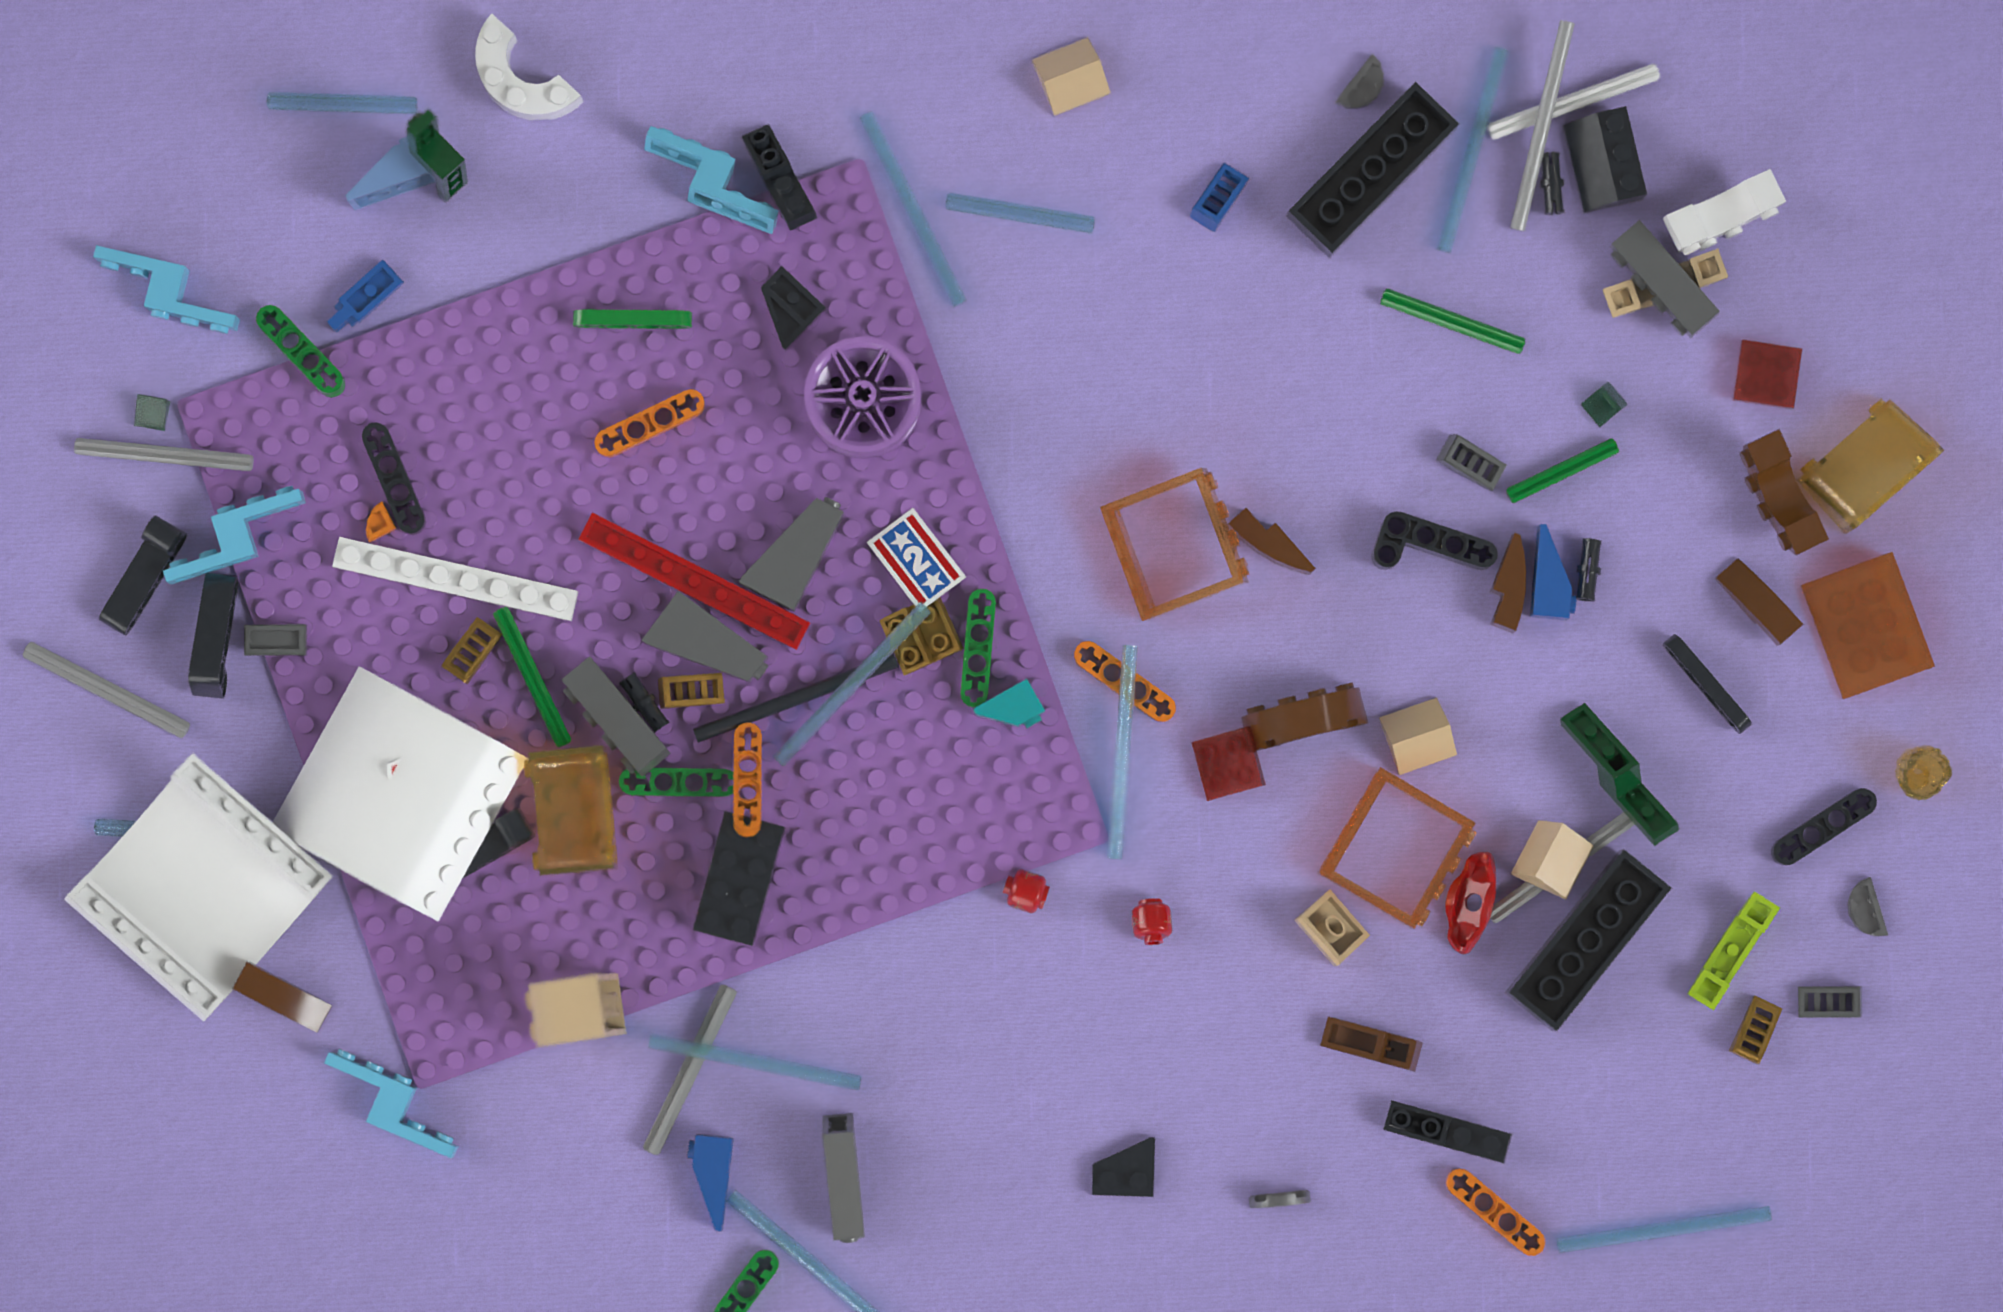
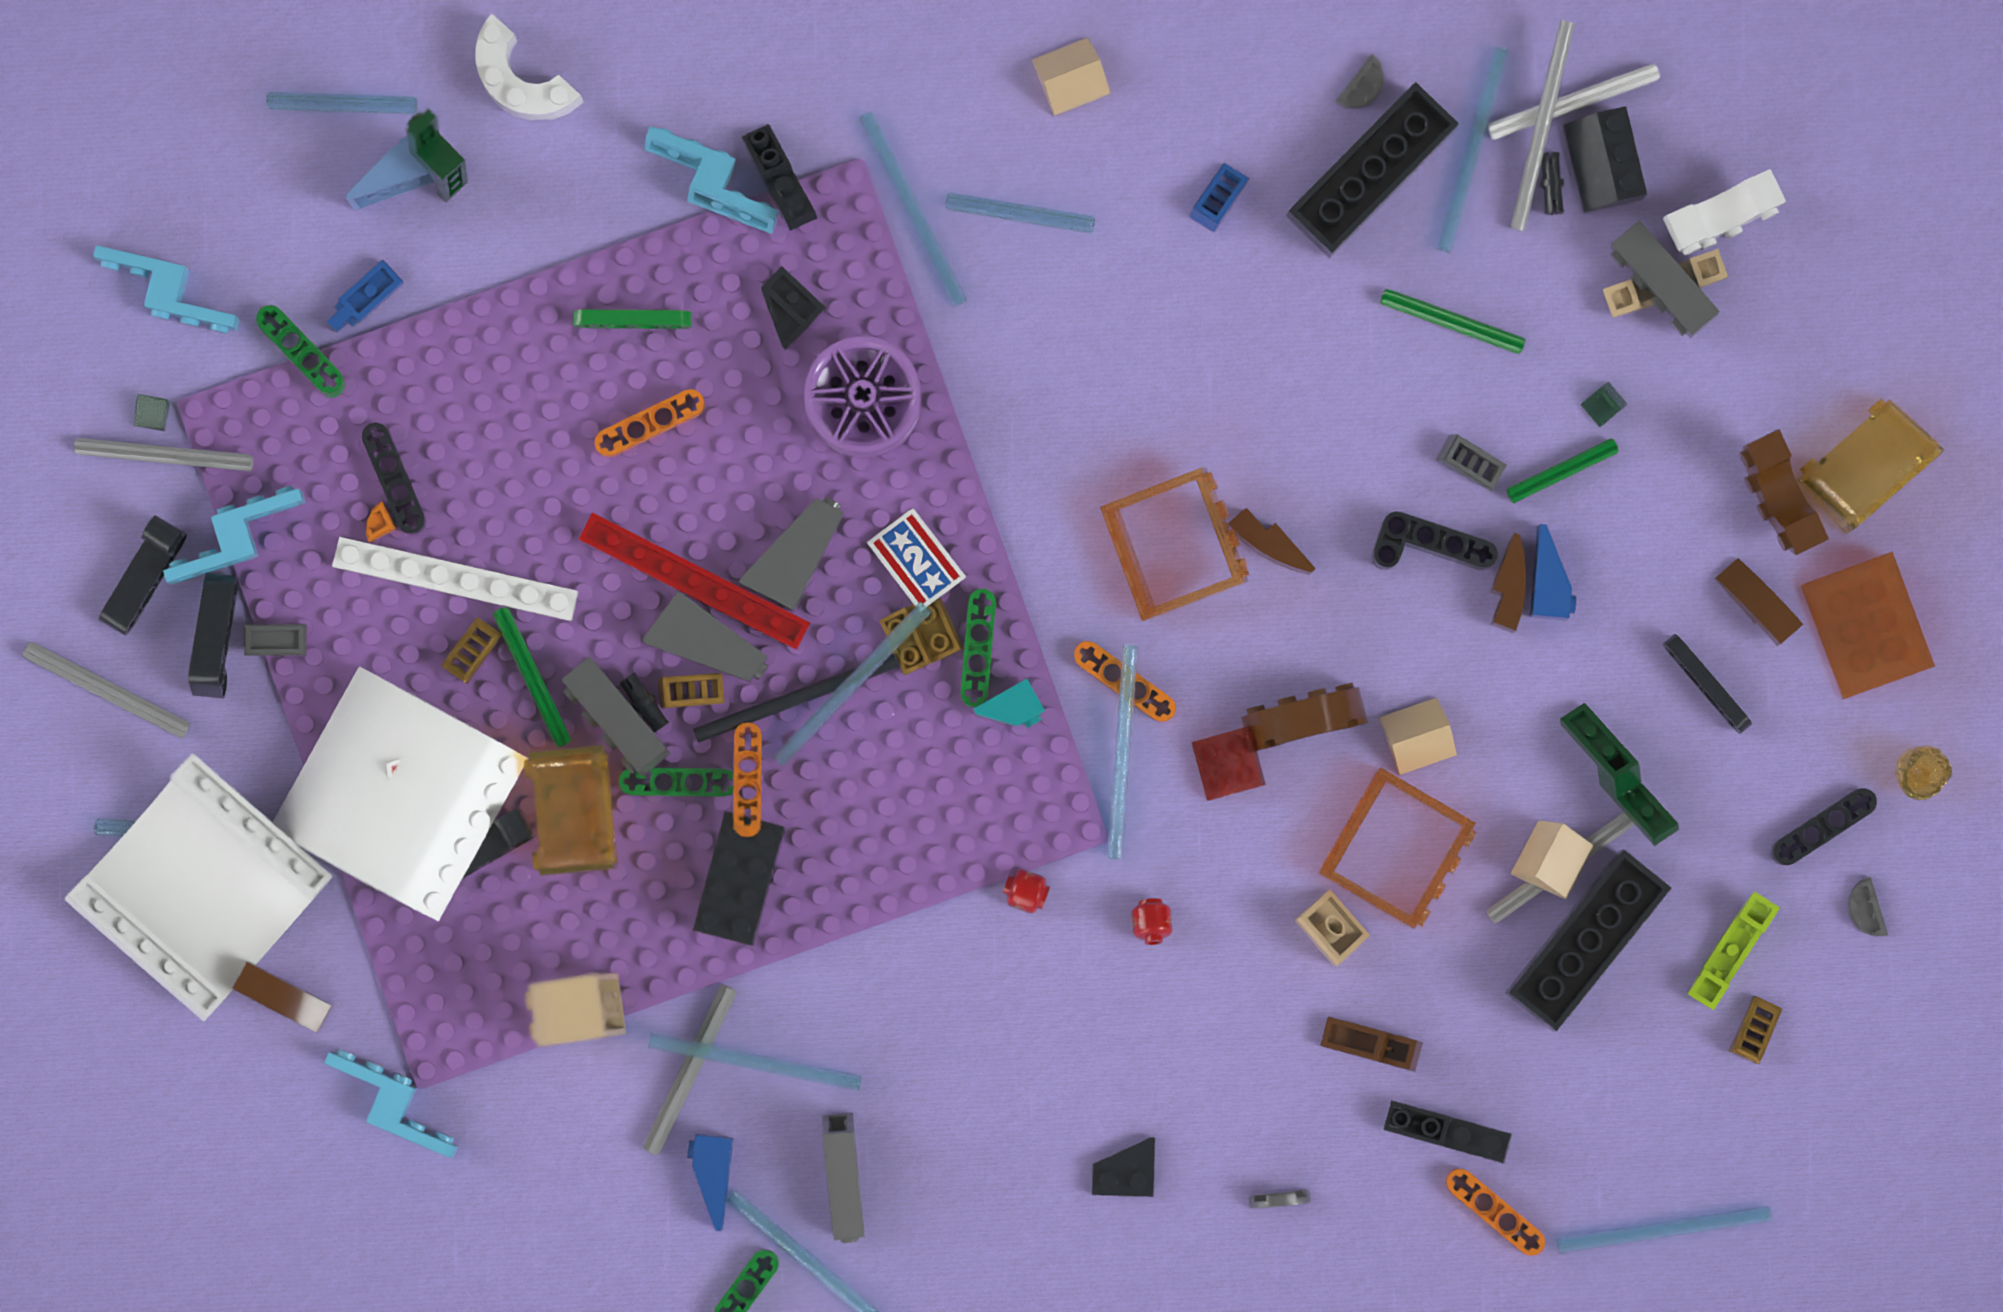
red piece [1445,852,1496,955] -> none
black pin [1576,538,1602,602] -> none
clear red tile [1732,339,1802,409] -> none
dark grey slope [1798,986,1862,1018] -> none

